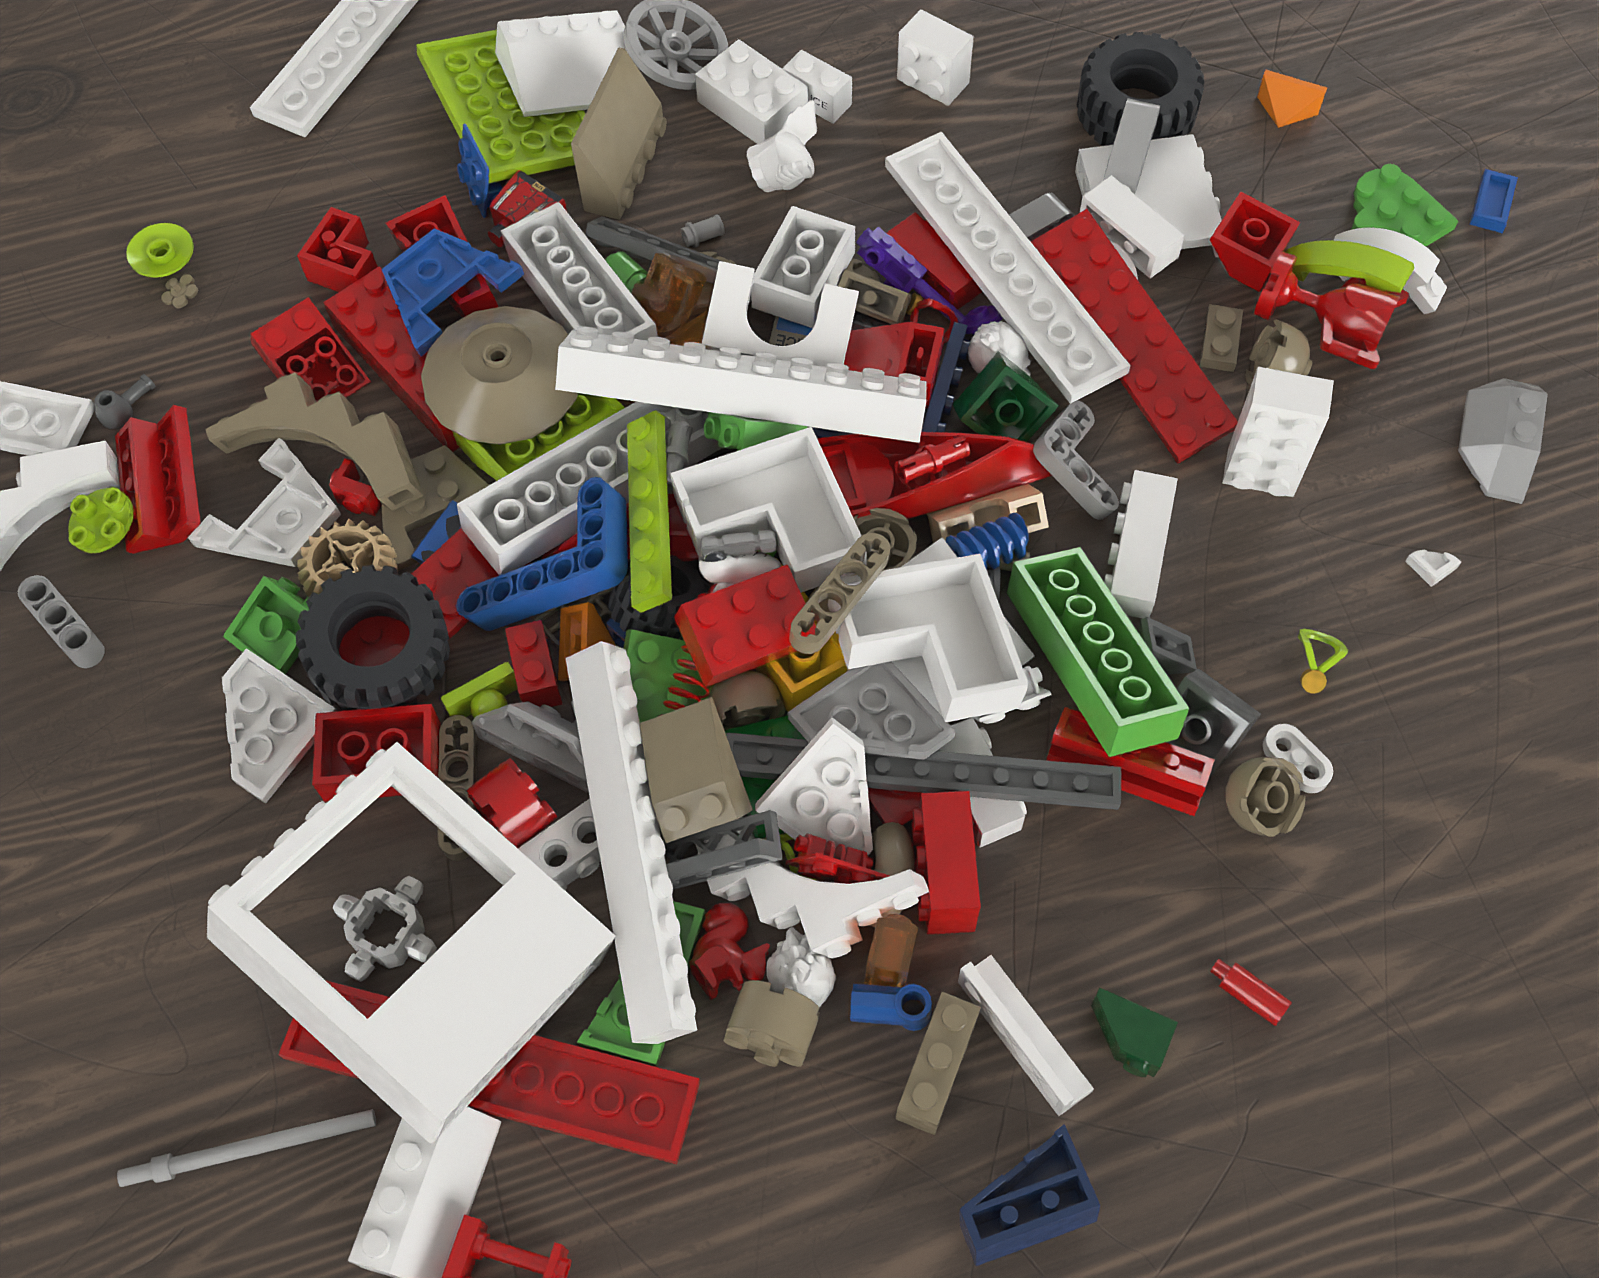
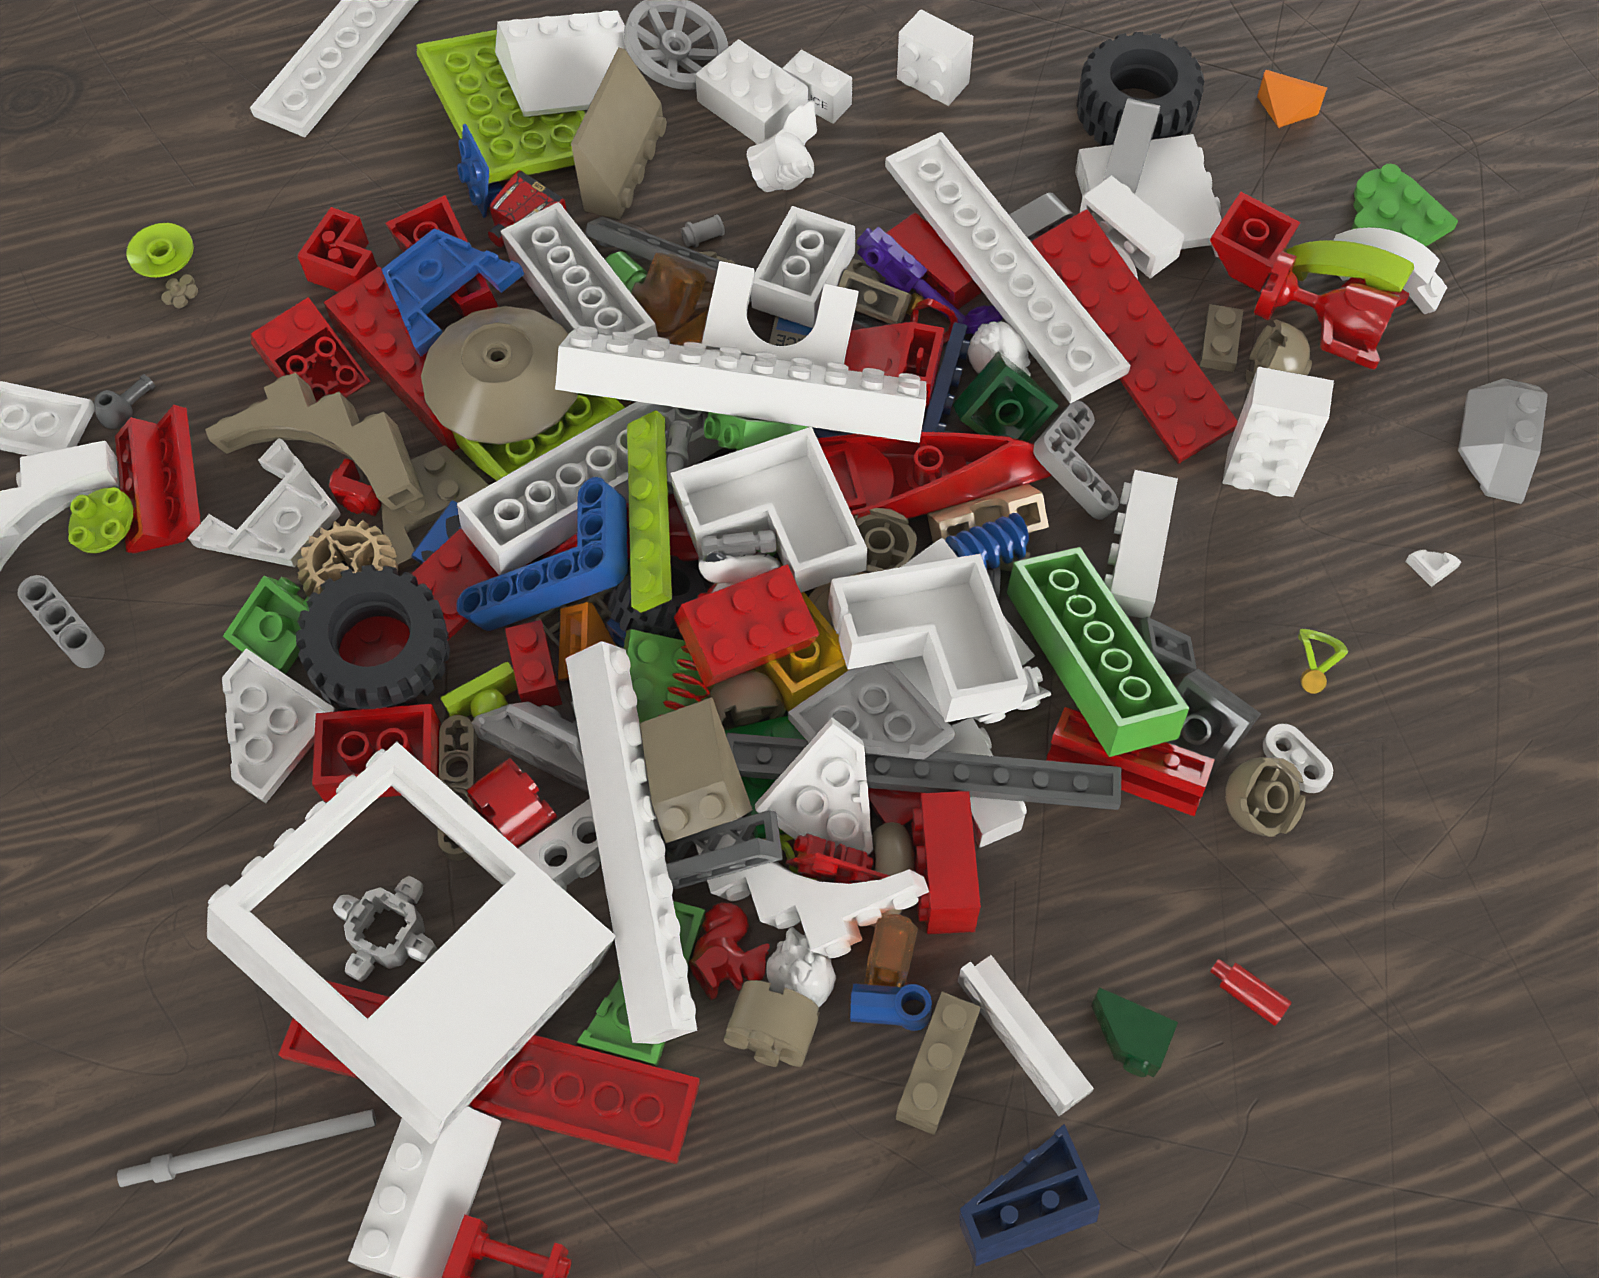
dark tan beam [790,533,890,654] -> none
red pin [894,435,970,484] -> none
blue tile [1469,169,1518,233] -> none

